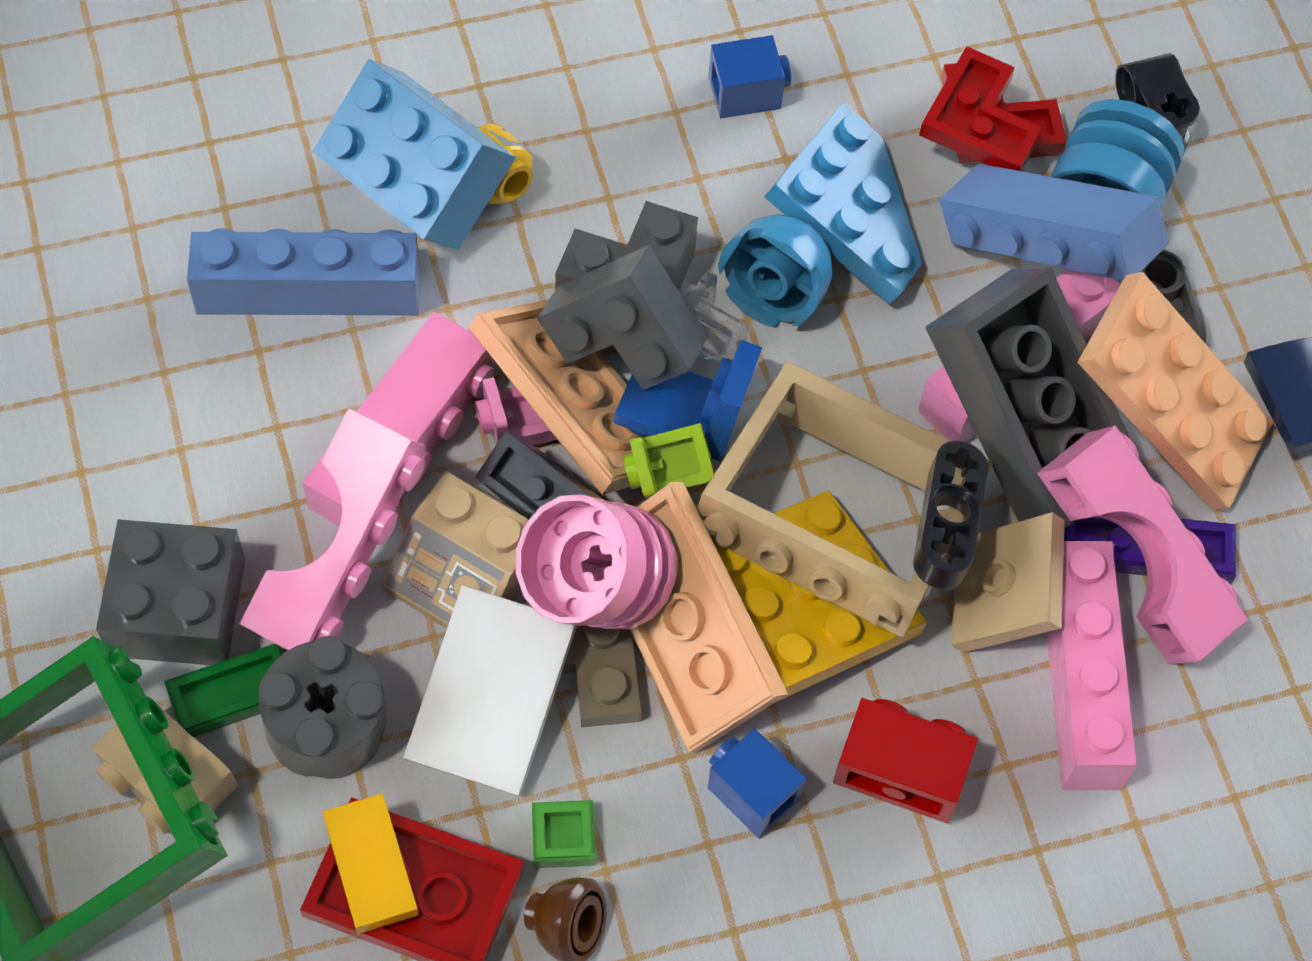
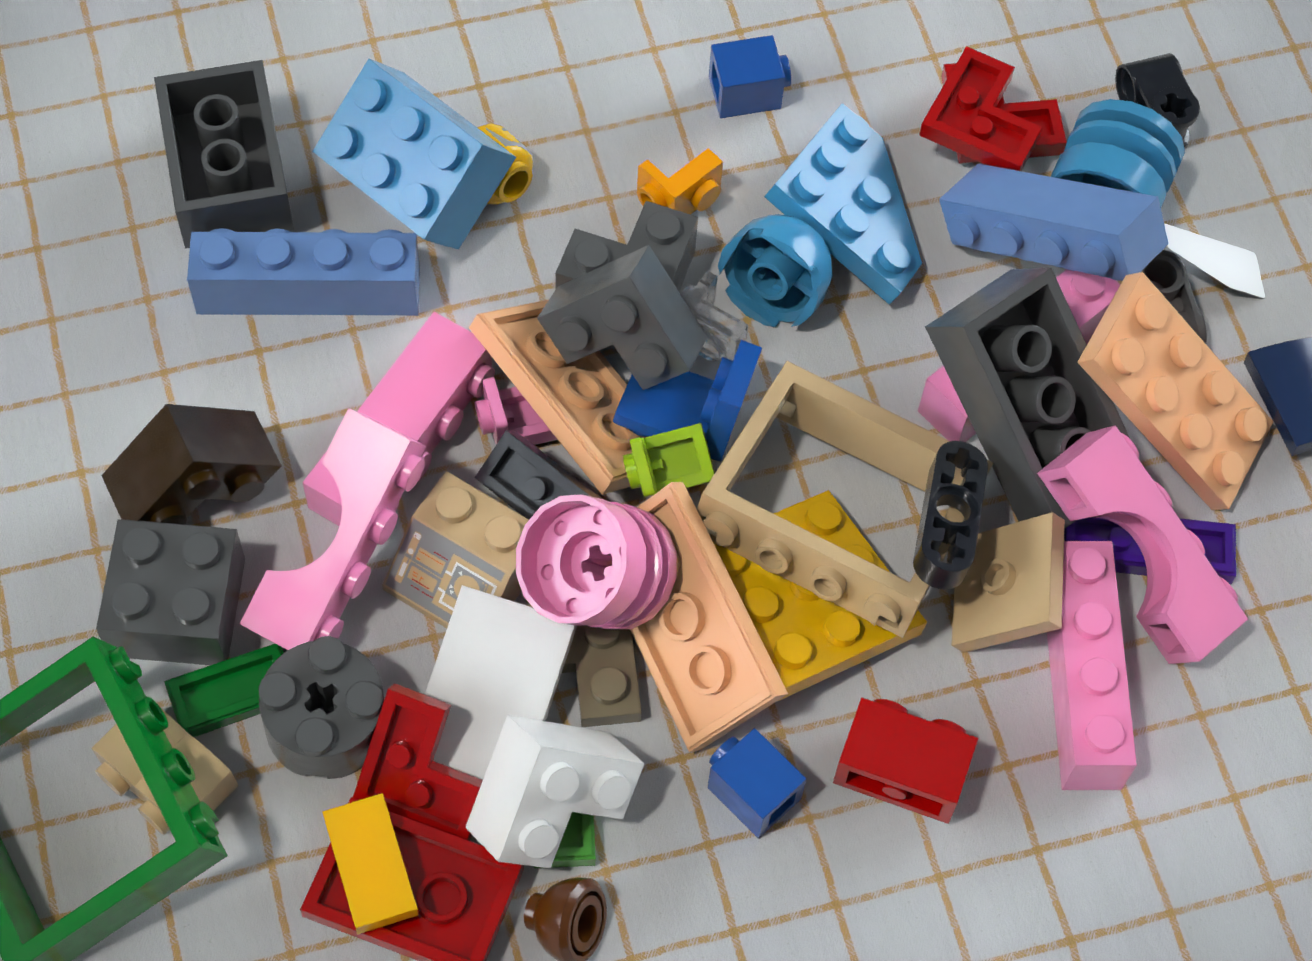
none -> dark brown brick [101,404,282,525]
none -> dark grey brick [154,60,294,249]
none -> red plate [353,683,483,841]
none -> white brick [465,715,644,868]
none -> light orange bracket [637,148,723,215]
none -> white sticker [1164,224,1265,298]

